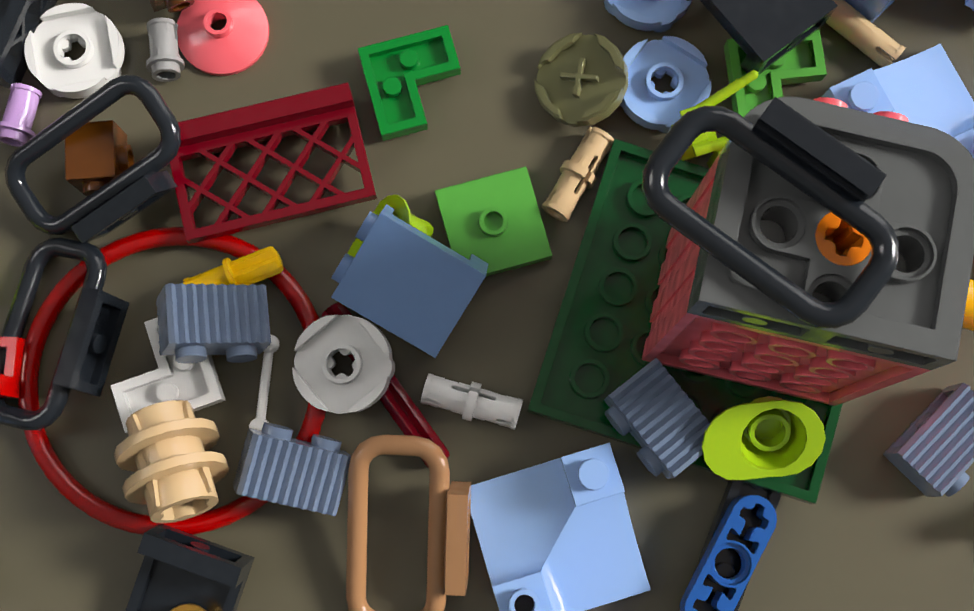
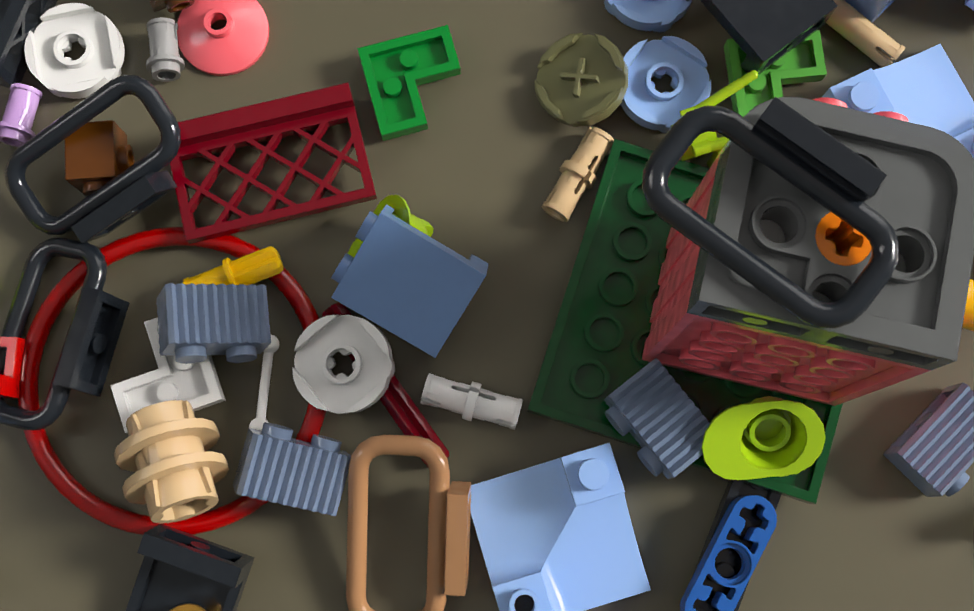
bright green plate [435,166,552,277] -> none

